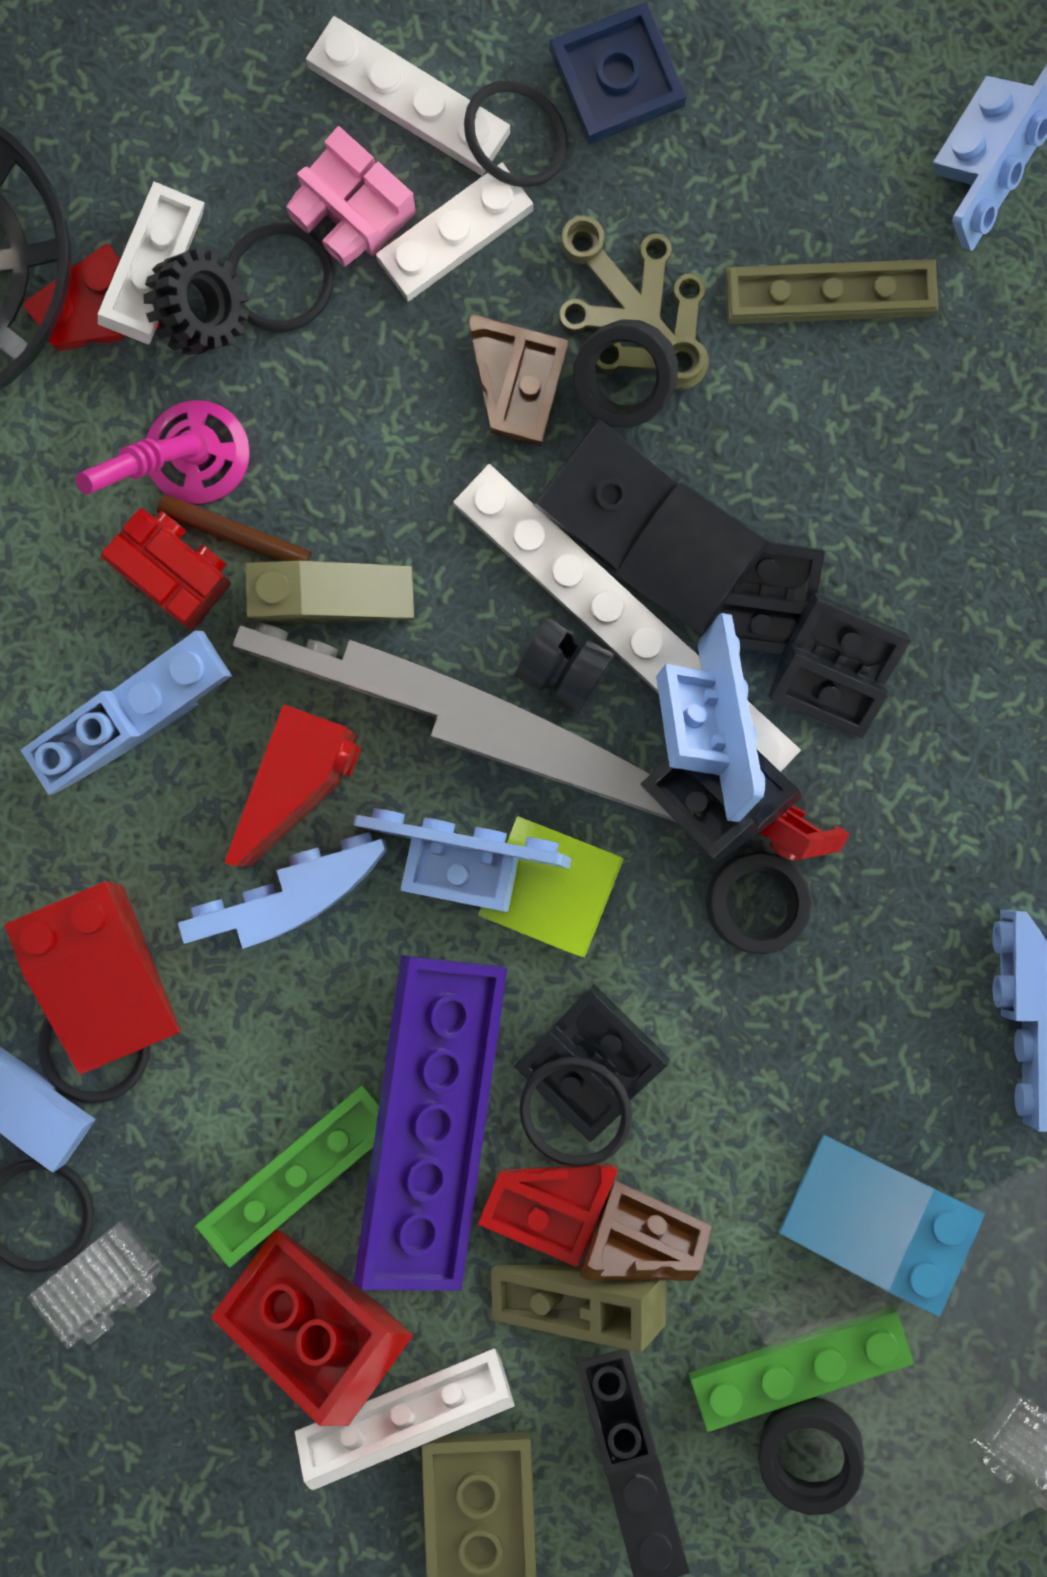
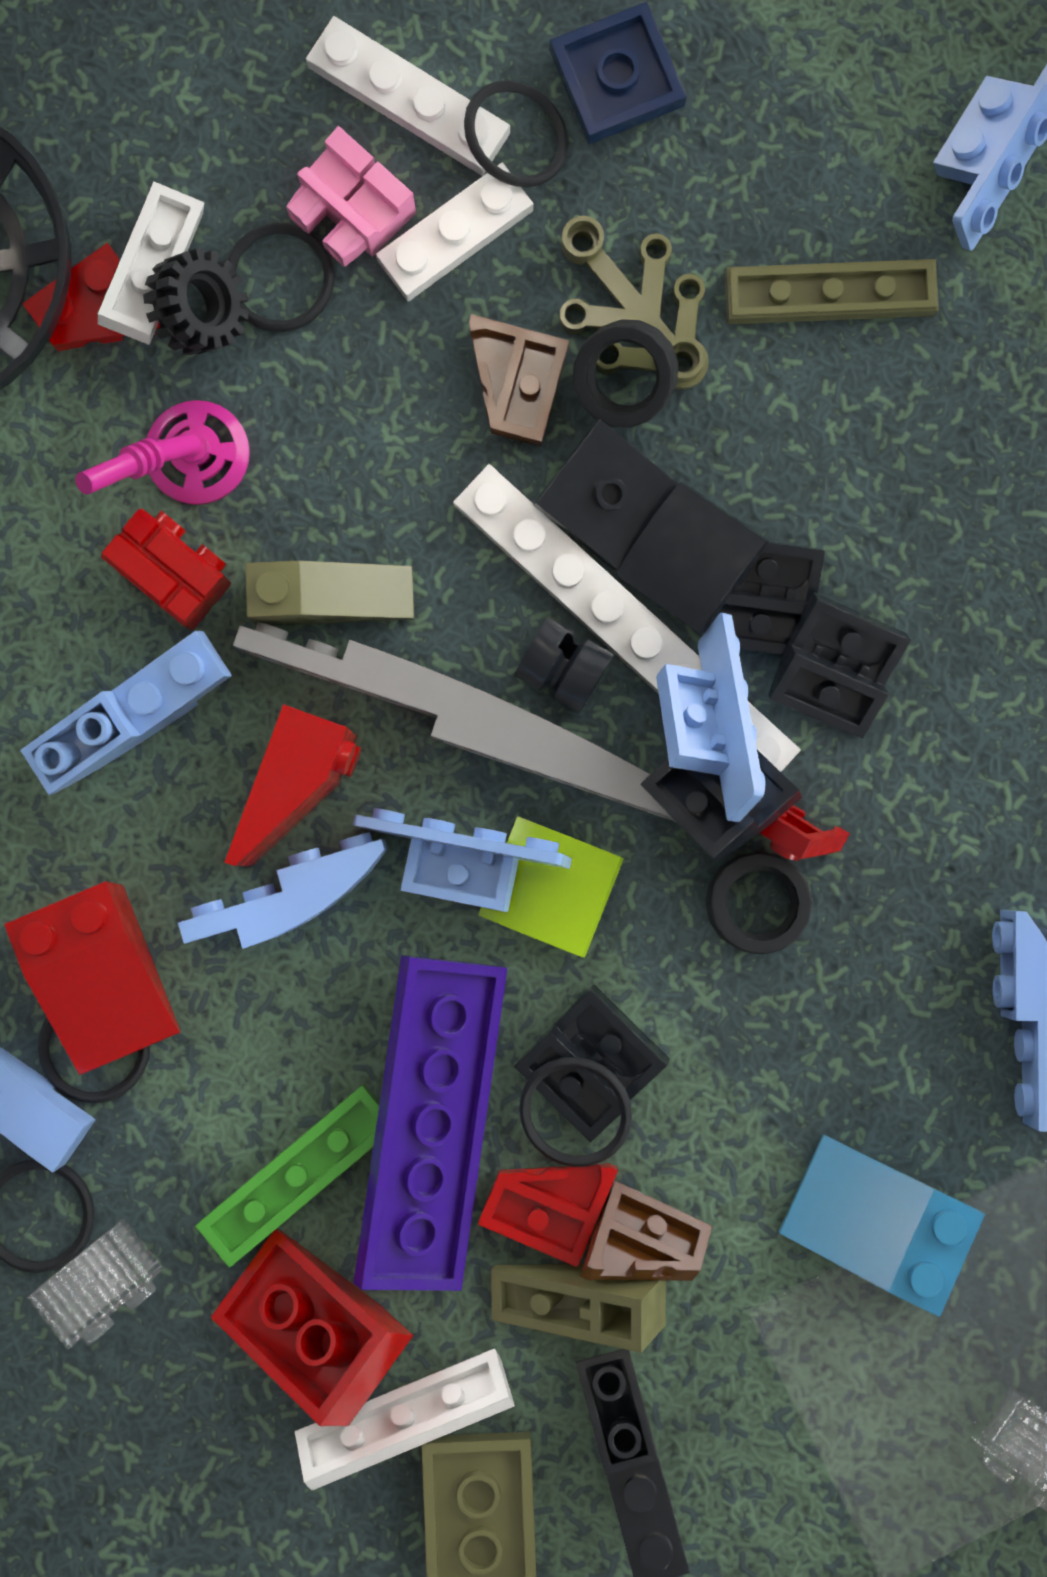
reddish brown bar [157,494,312,561] -> none
bright green plate [688,1306,914,1432] -> none
black tyre [758,1397,865,1515] -> none

